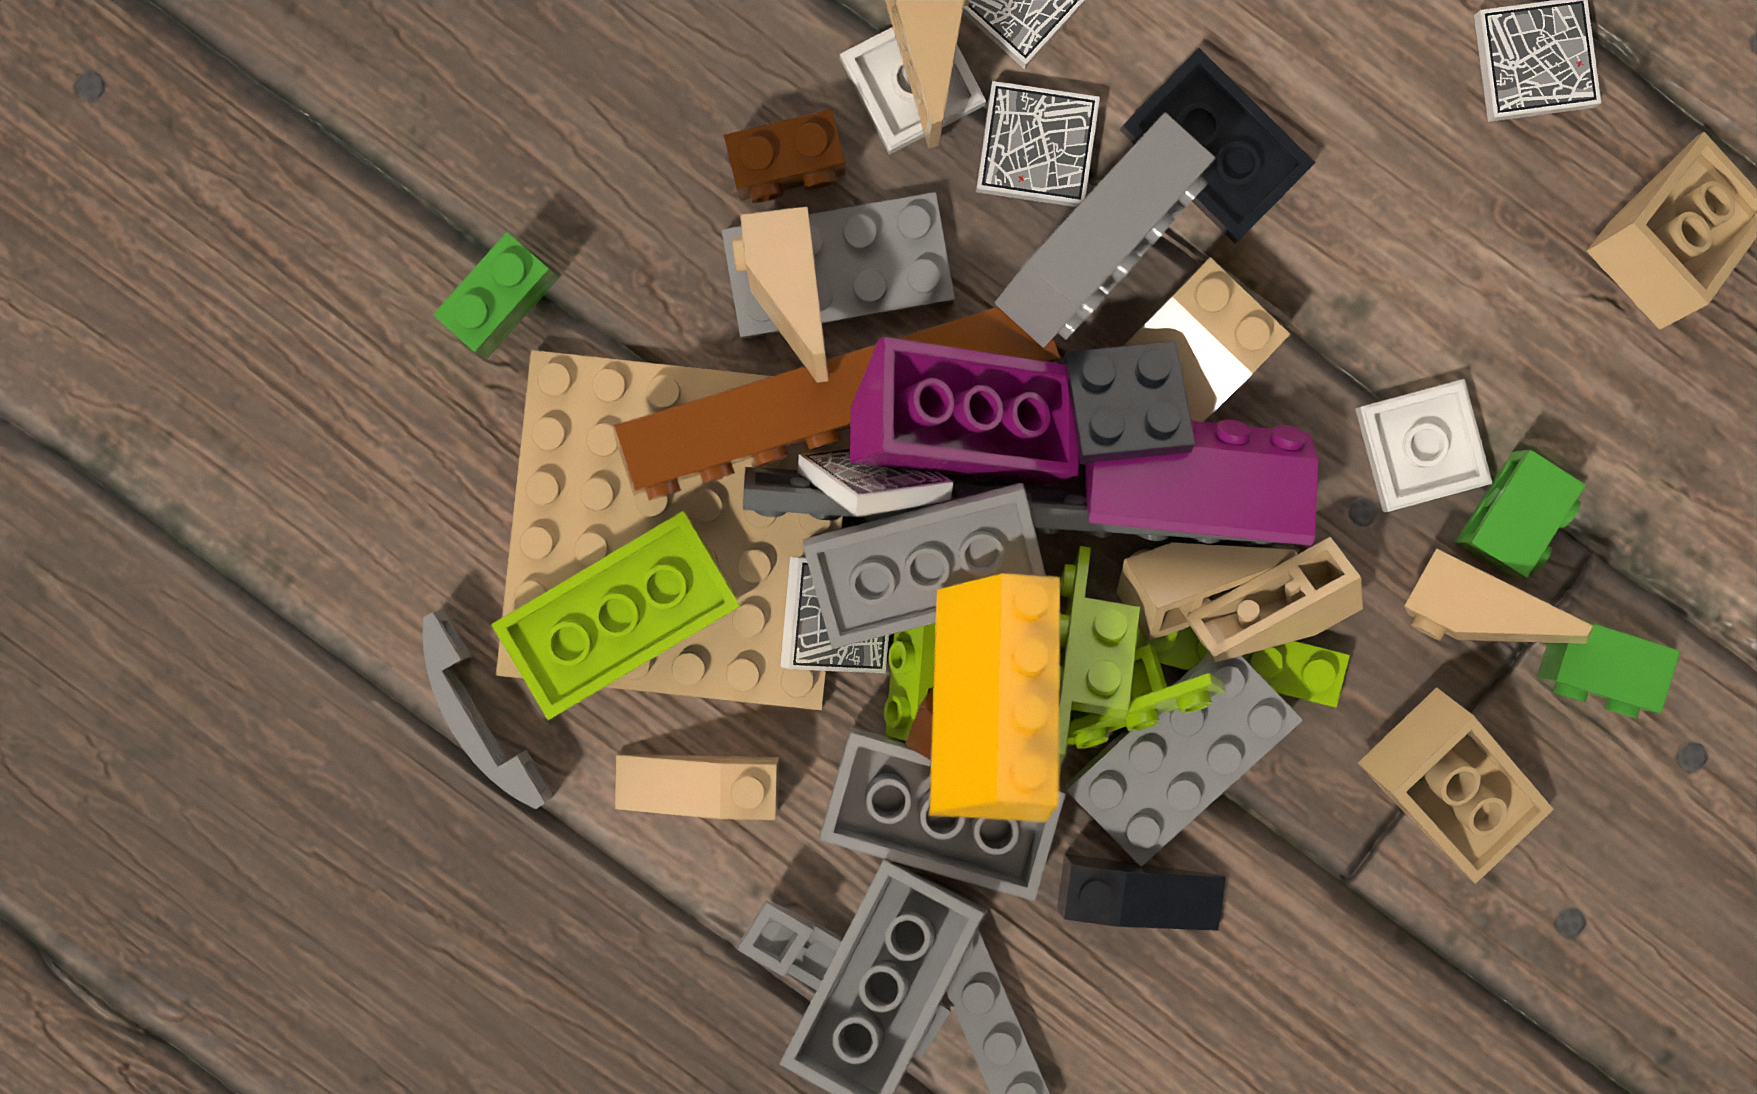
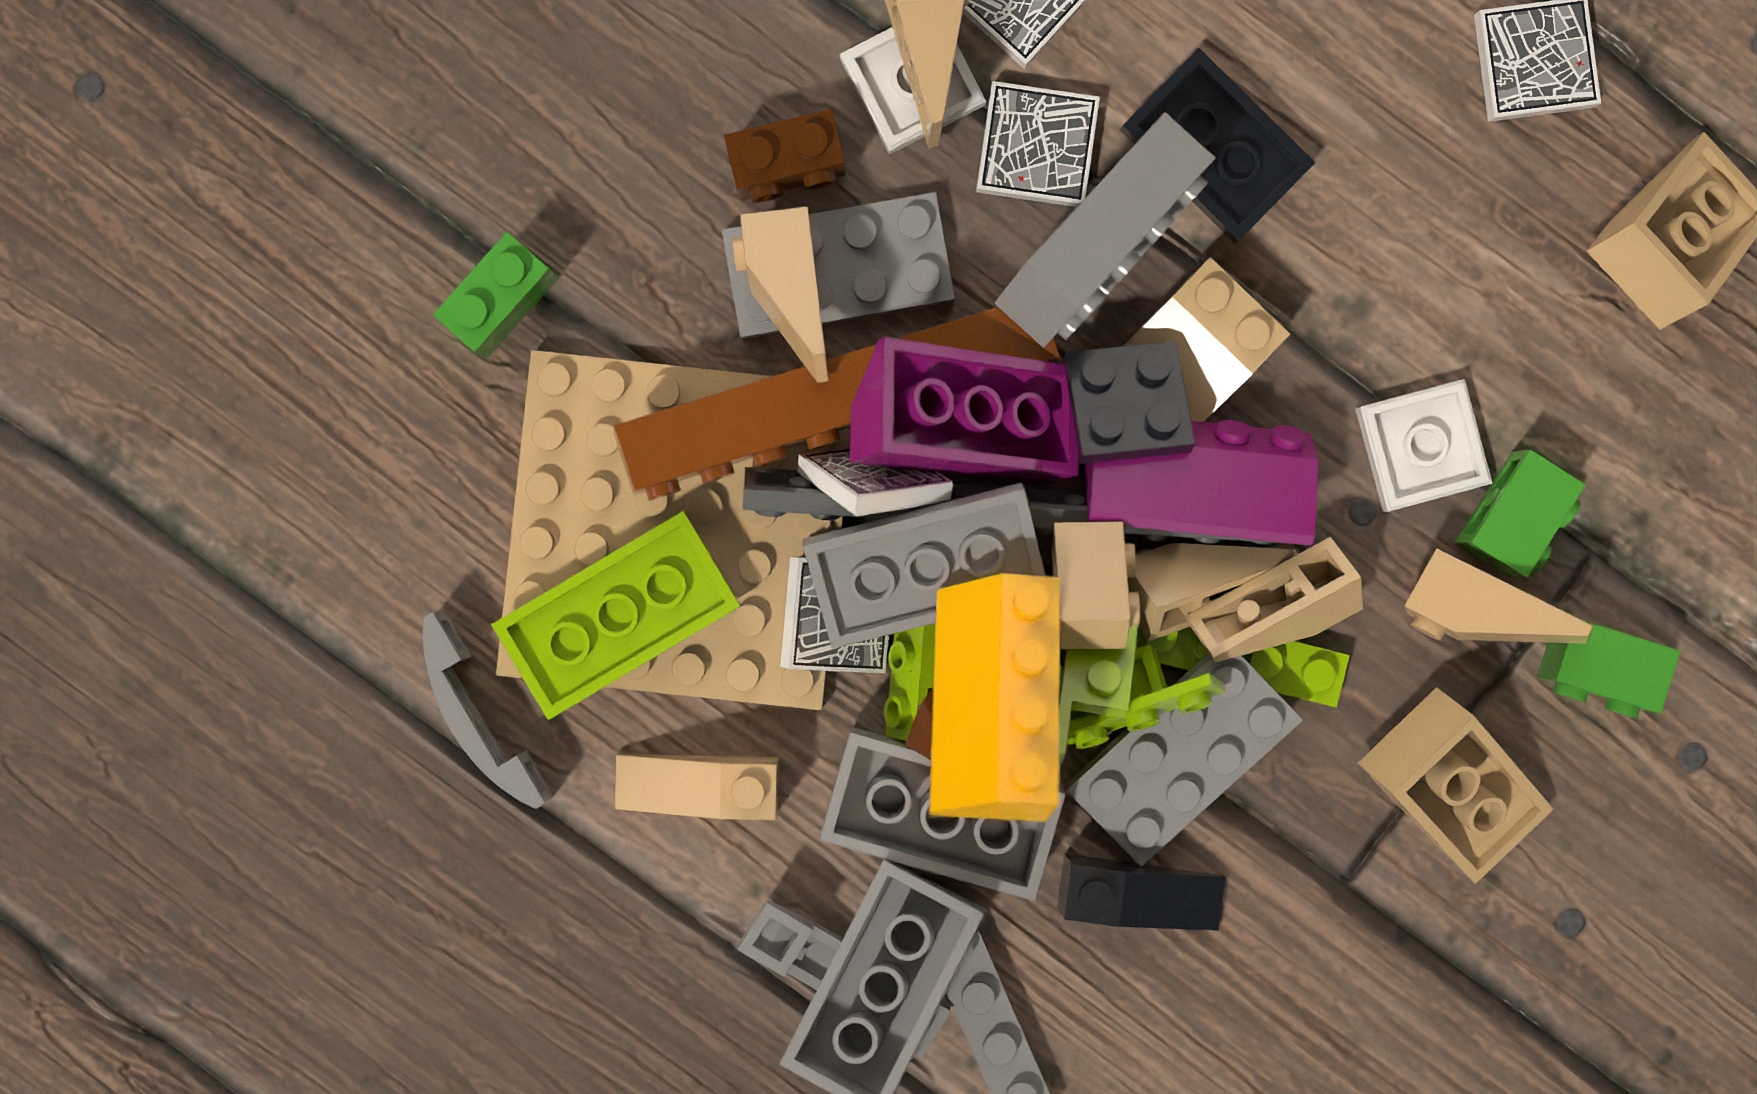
none -> tan brick [1052,522,1140,649]

